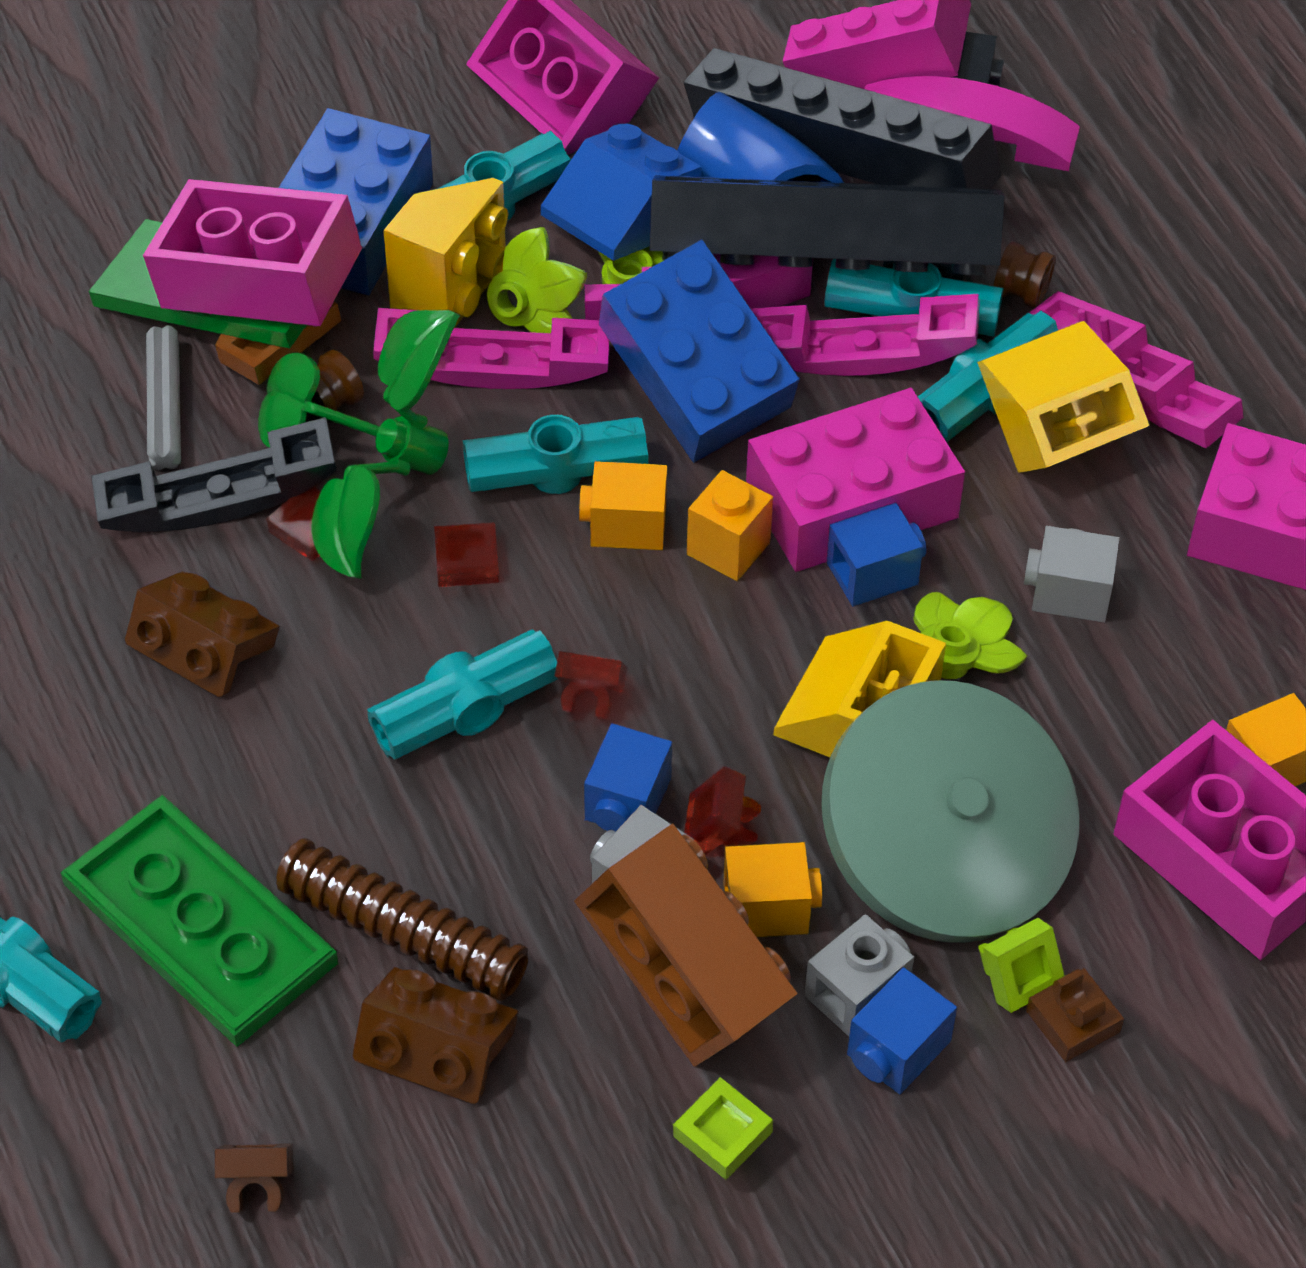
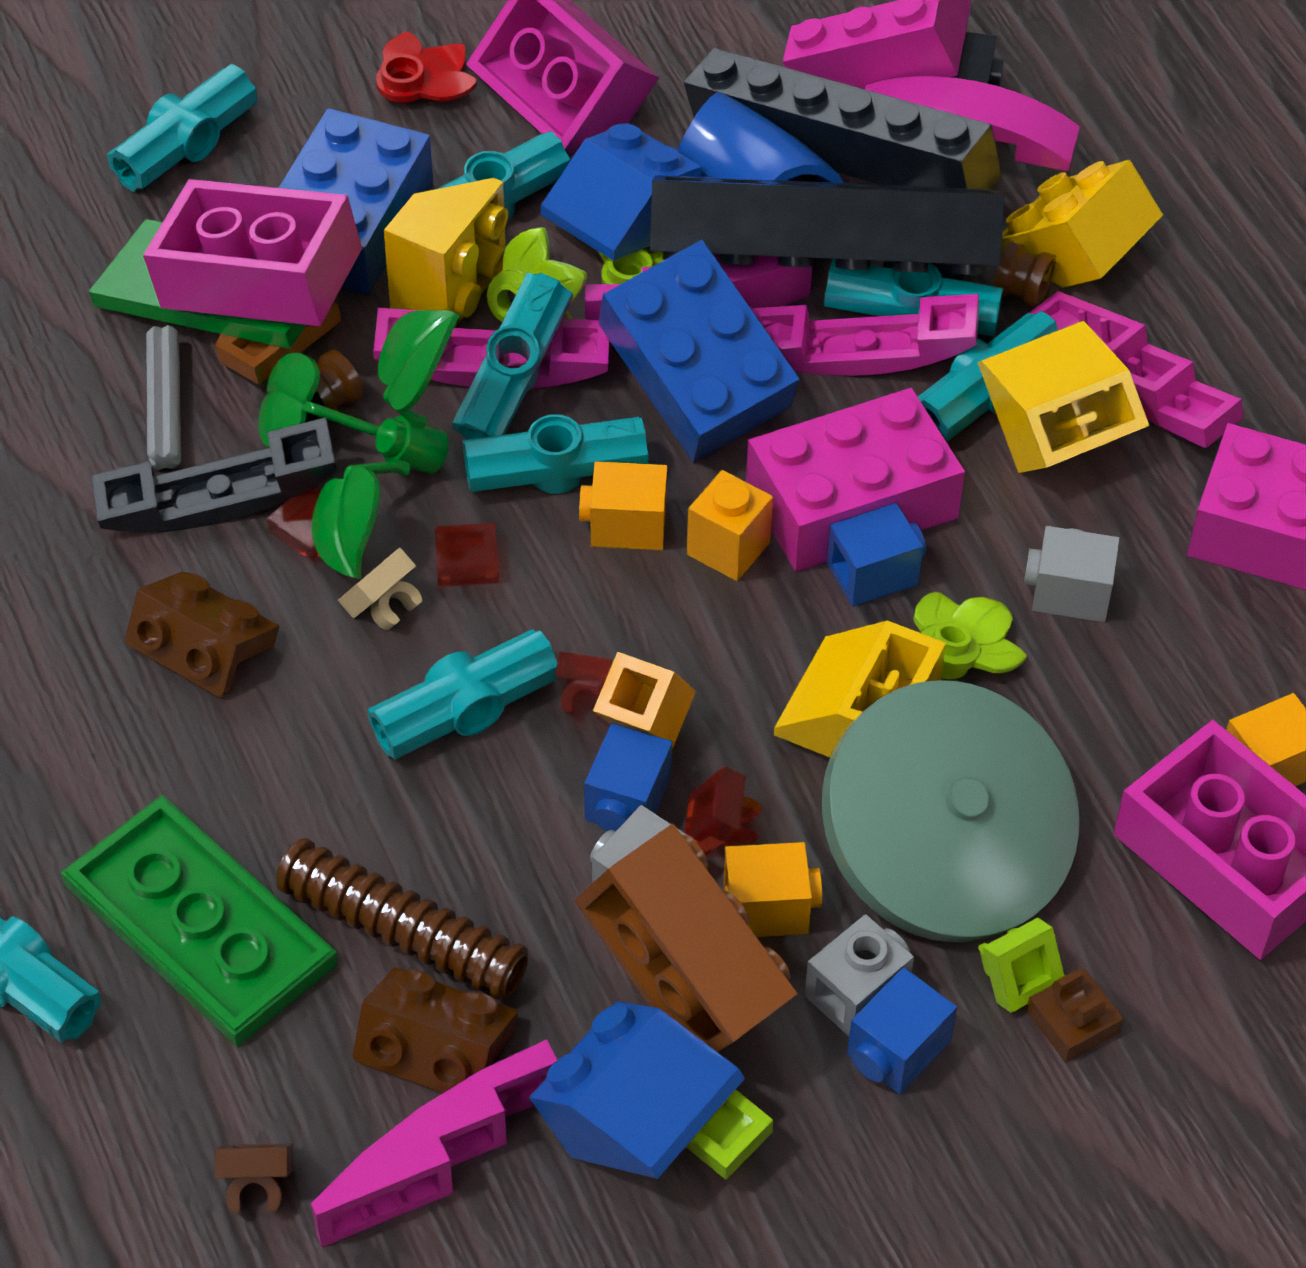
none -> teal piece [107,63,258,193]
none -> dark pink slope [311,1039,557,1247]
none -> tan tile [338,547,422,631]
none -> red plate [376,31,477,103]
none -> teal piece [452,273,573,440]
none -> blue slope [529,1001,745,1179]
none -> light orange brick [593,652,696,749]
none -> yellow slope [1001,159,1163,288]

